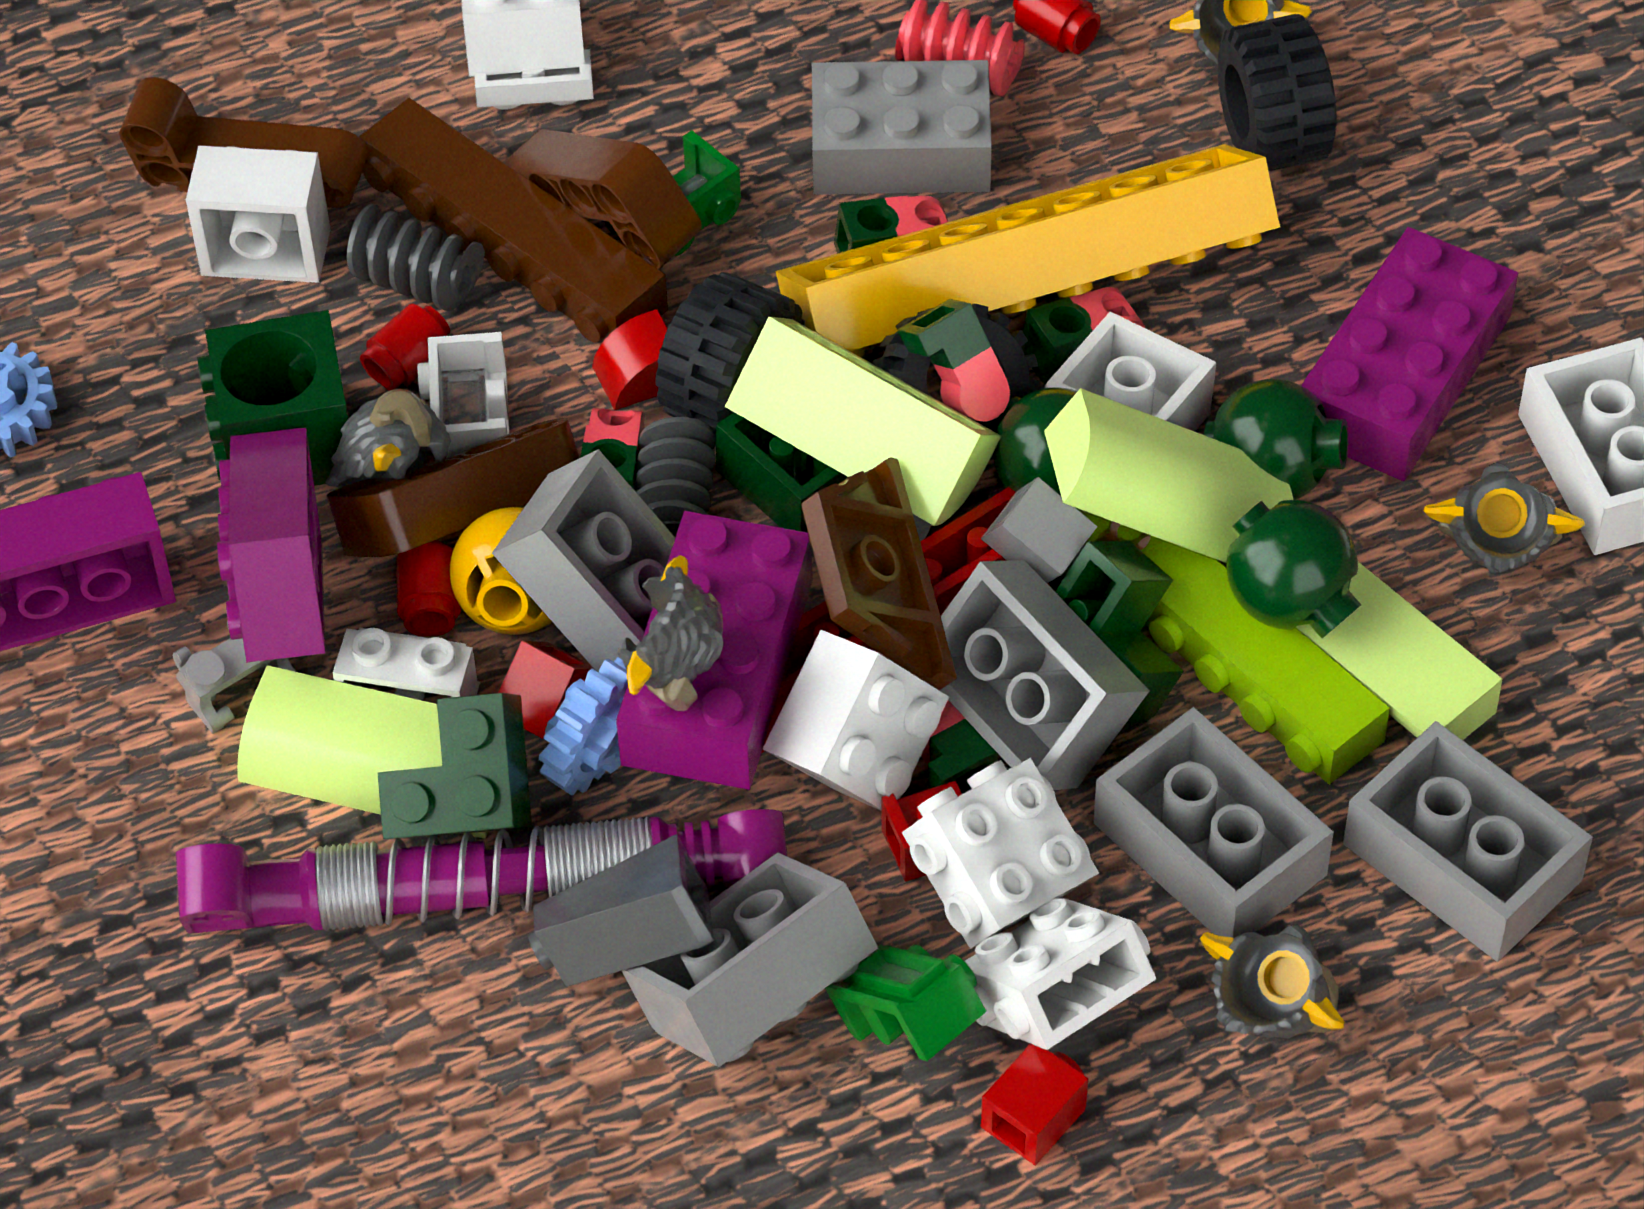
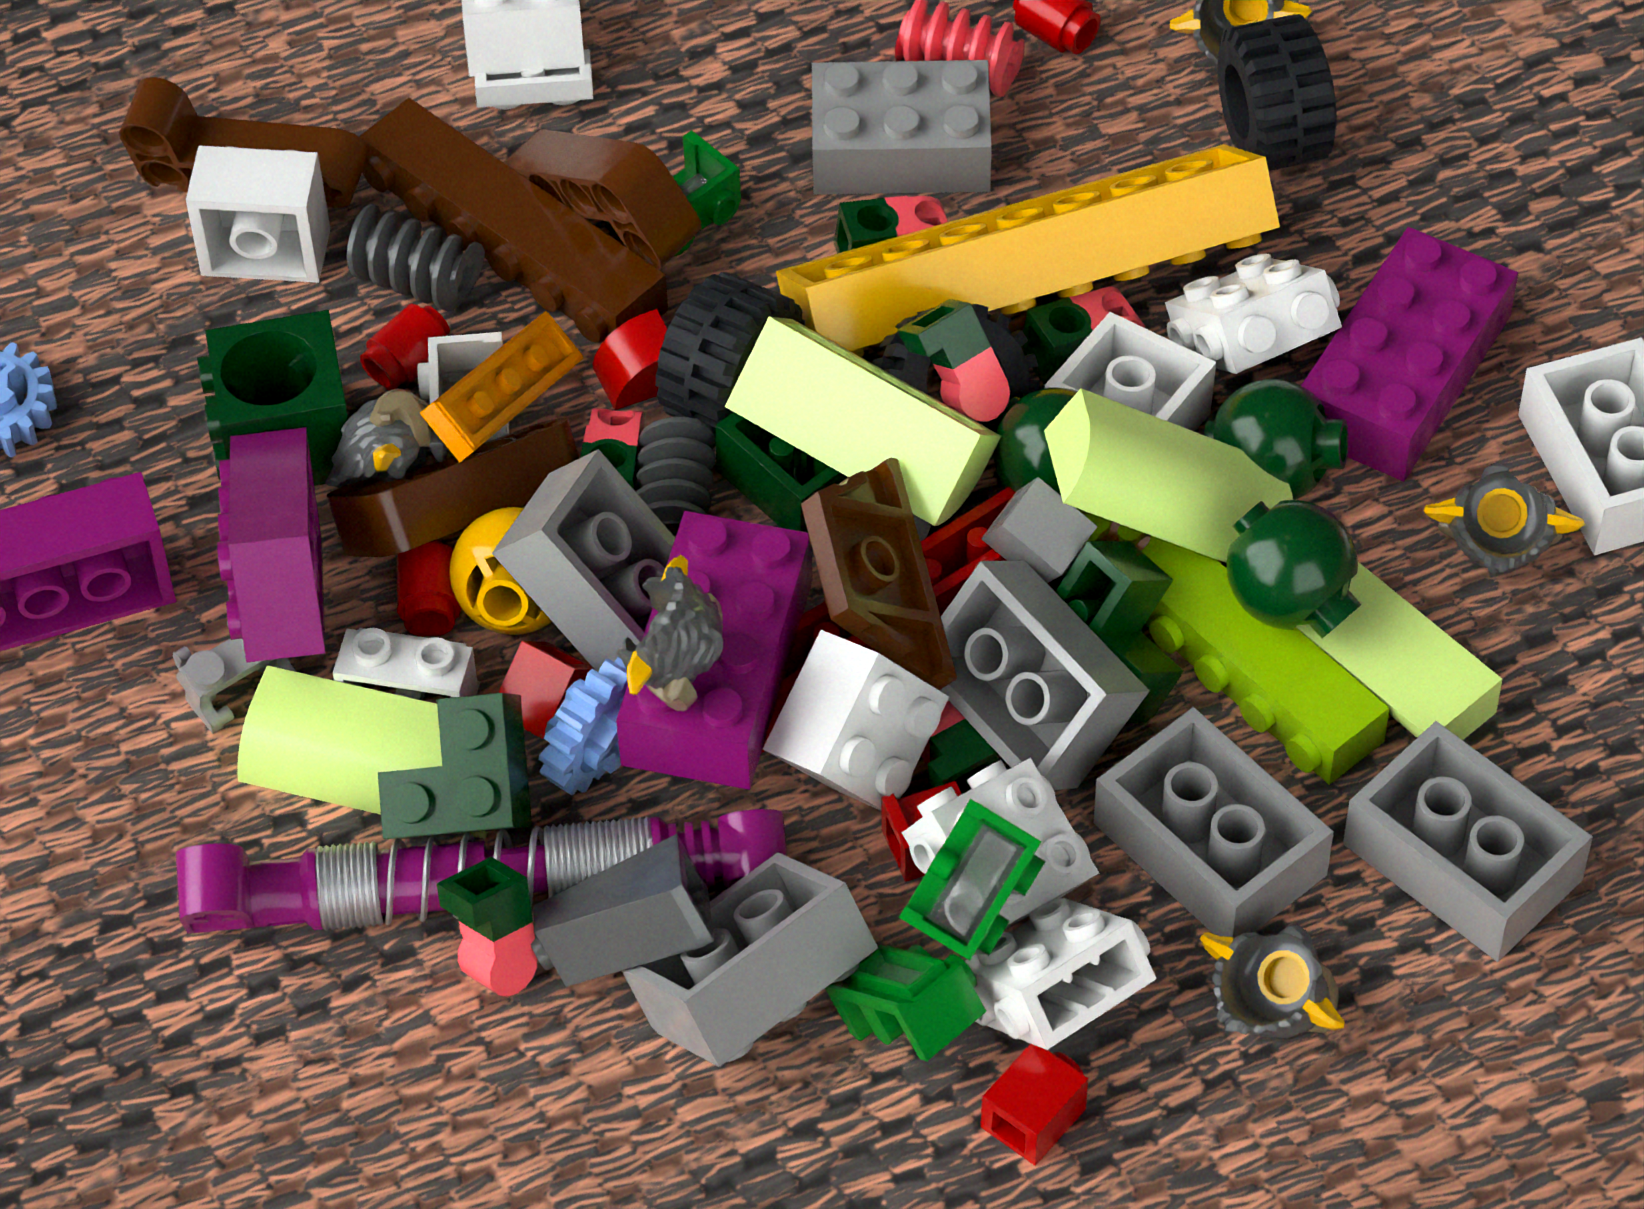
none -> light orange tile [420,311,584,463]
none -> leg [436,857,537,997]
none -> window [899,799,1046,961]
none -> white brick [1165,254,1342,374]

